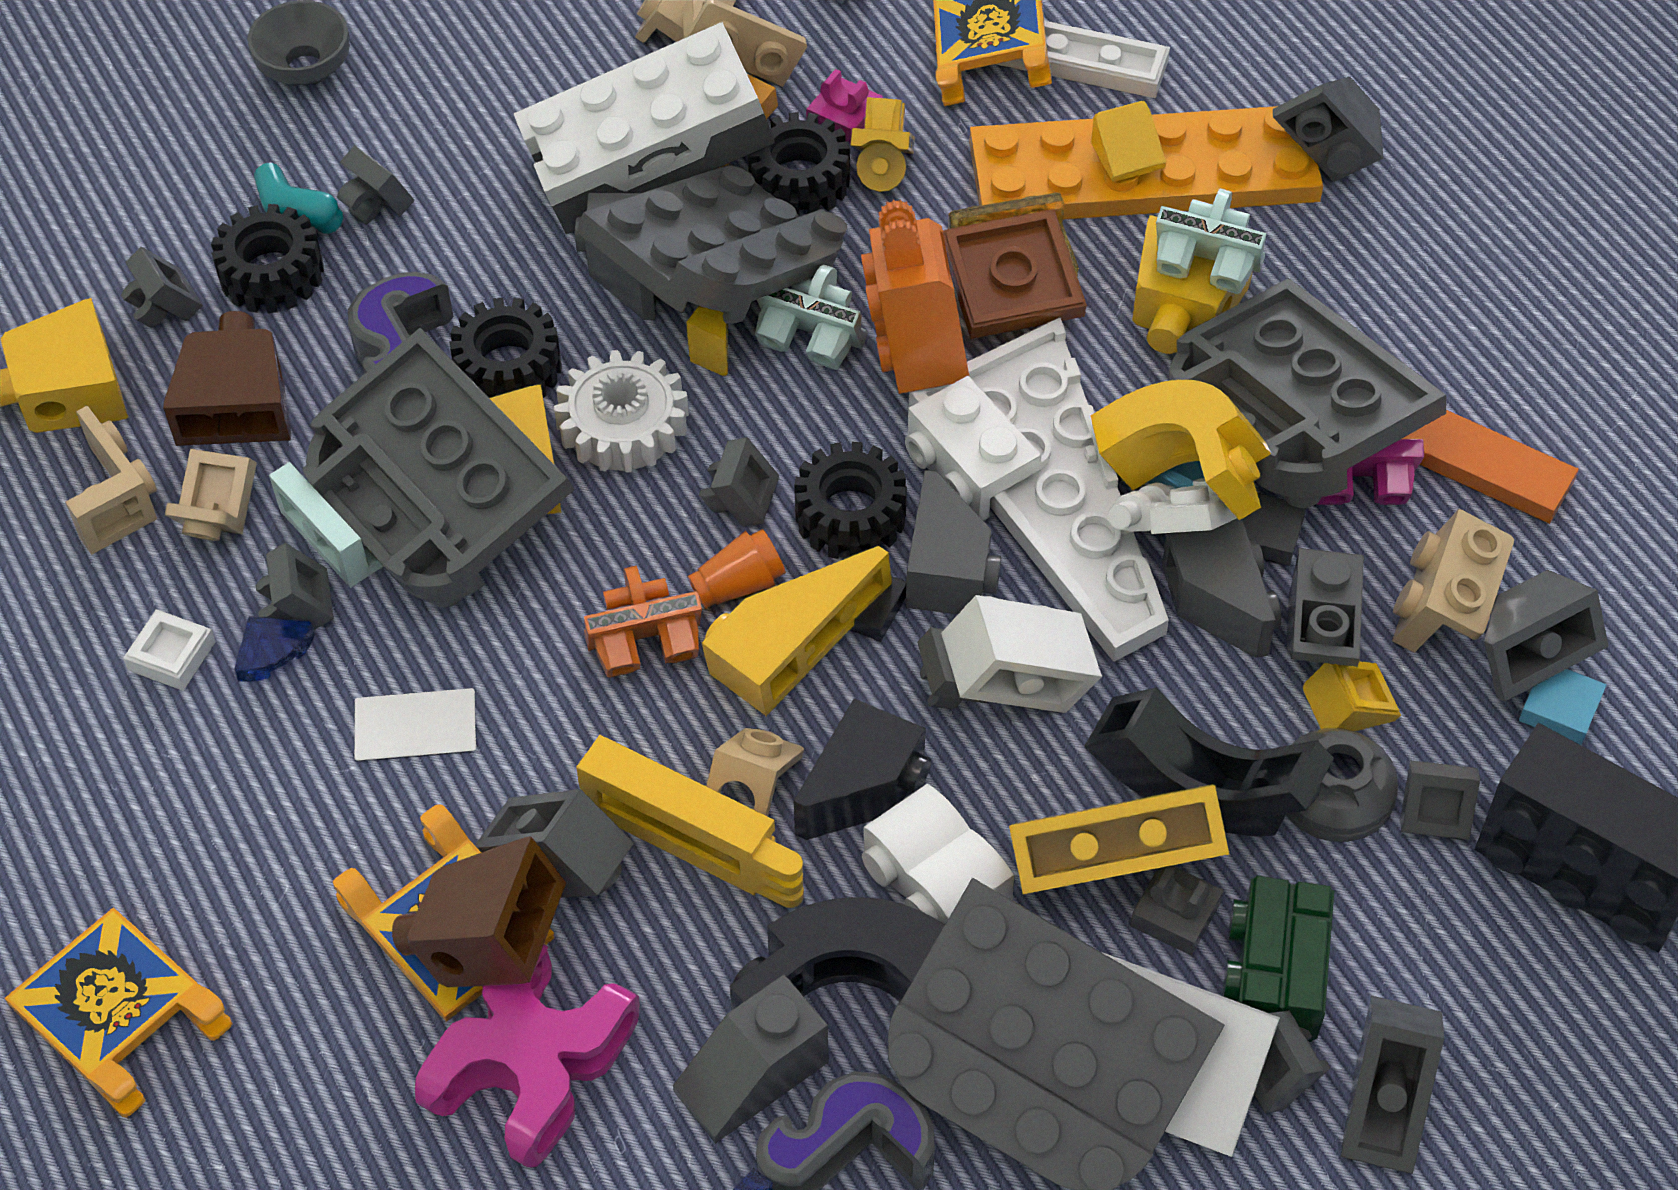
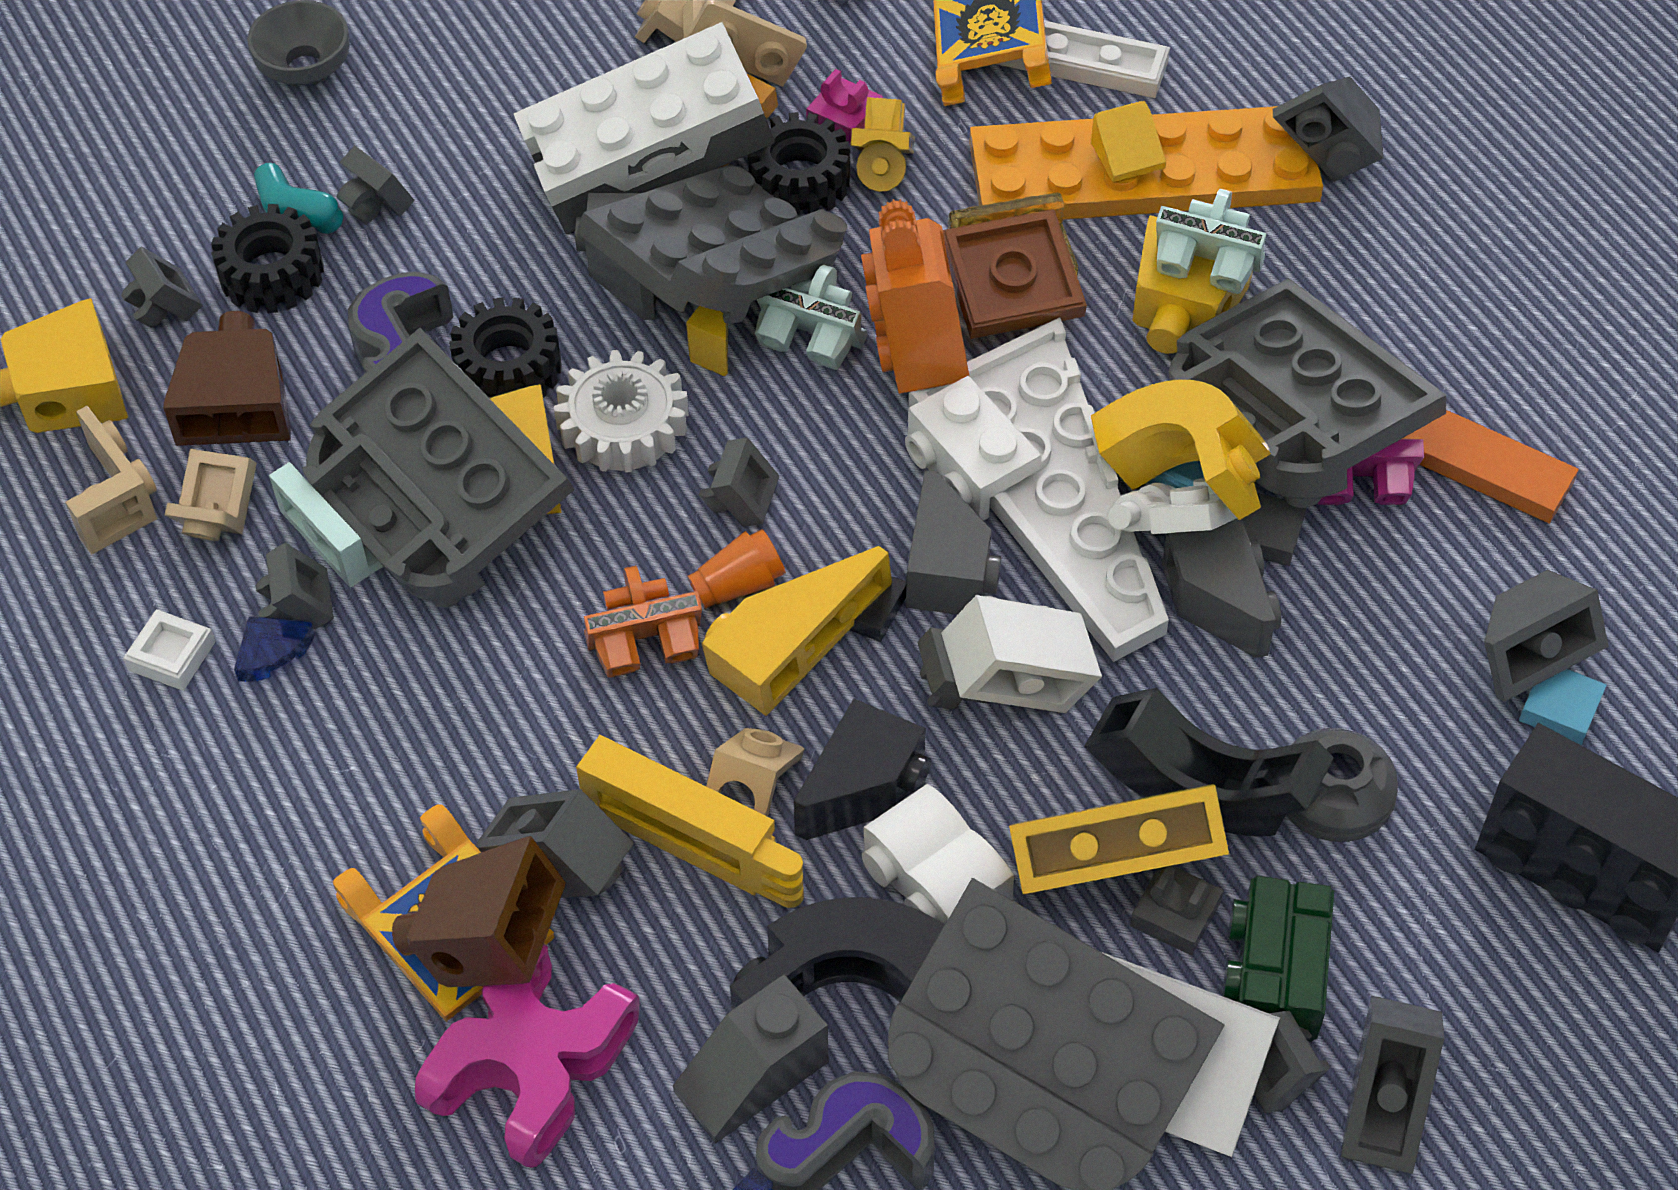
flag [4,907,233,1118] -> none
white sticker [354,688,476,761] -> none
black tyre [794,441,907,559] -> none
dark grey slope [1286,548,1364,667] -> none
yellow slope [1303,661,1401,731] -> none
tan bracket [1392,509,1514,653] -> none
dark grey tile [1400,760,1480,840] -> none

